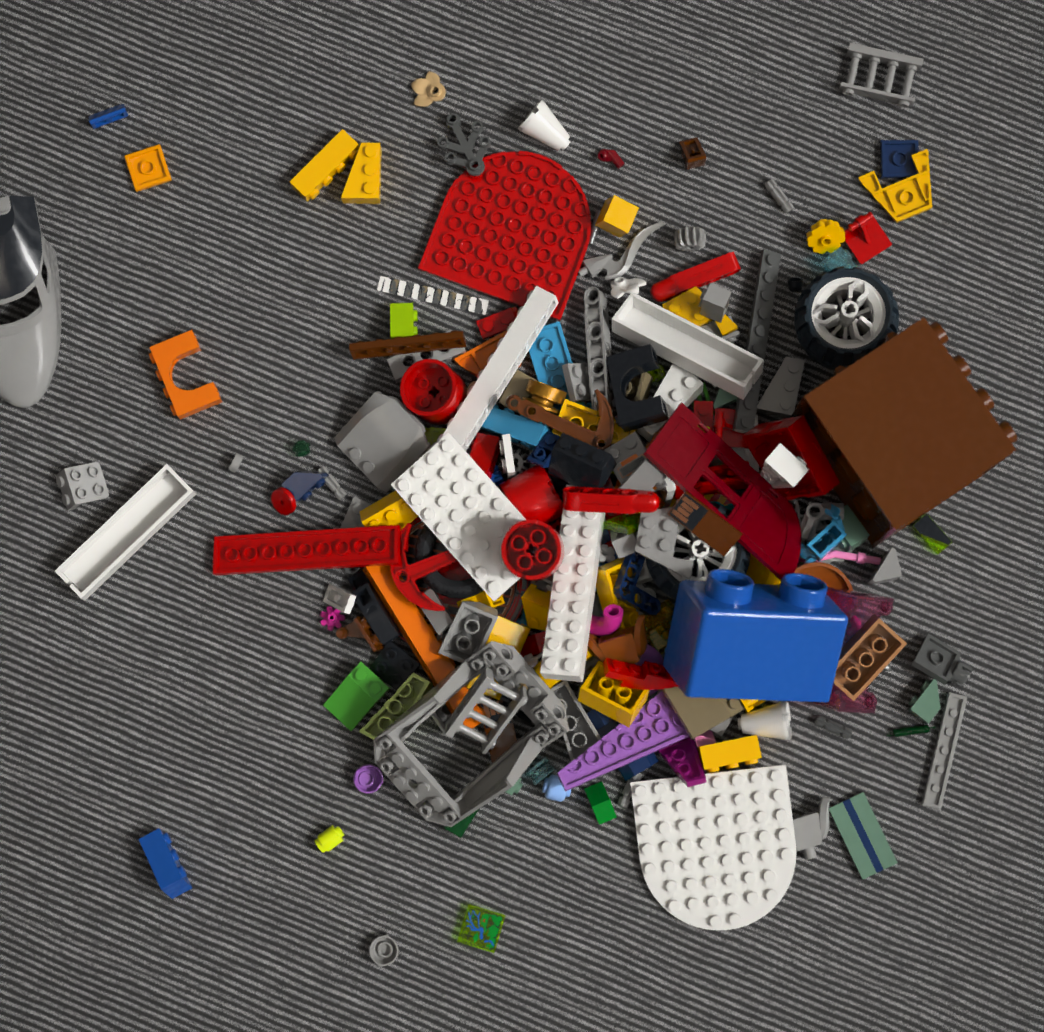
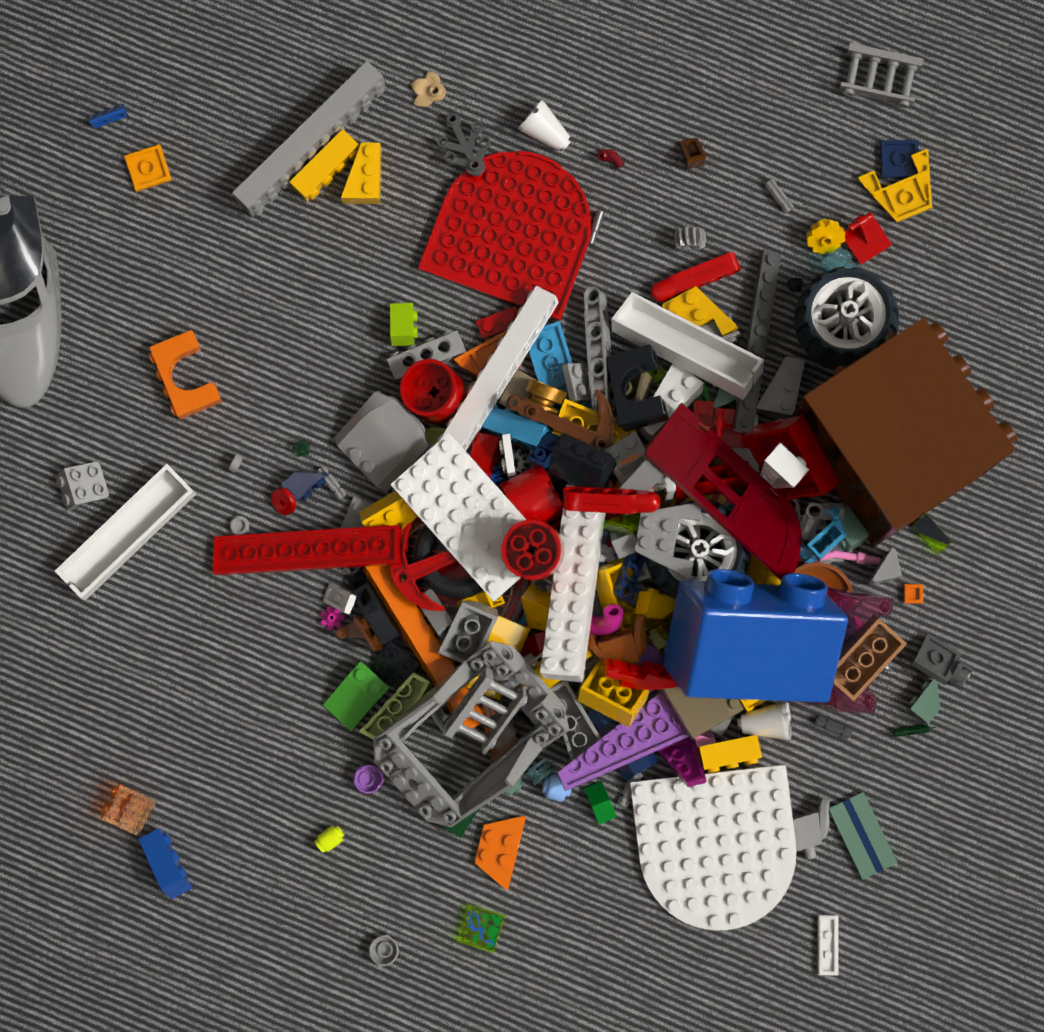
reddish brown plate [349,330,466,360] -> none
sticker [377,276,489,315] -> none
light grey piece [578,221,664,280] -> none
yellow head [595,195,639,238] -> none
white plate [611,277,646,299] -> none
reddish brown piece [668,491,743,556] -> none
light grey brick [699,283,732,323] -> none
light grey tile [921,692,968,810] -> none
none -> clear orange plate [100,783,156,836]
none -> light grey tile [230,516,250,535]
none -> light grey brick [232,61,385,217]
none -> orange wing [475,816,526,890]
none -> yellow slope [635,588,676,619]
none -> white tile [818,915,838,975]
none -> orange tile [903,584,923,604]

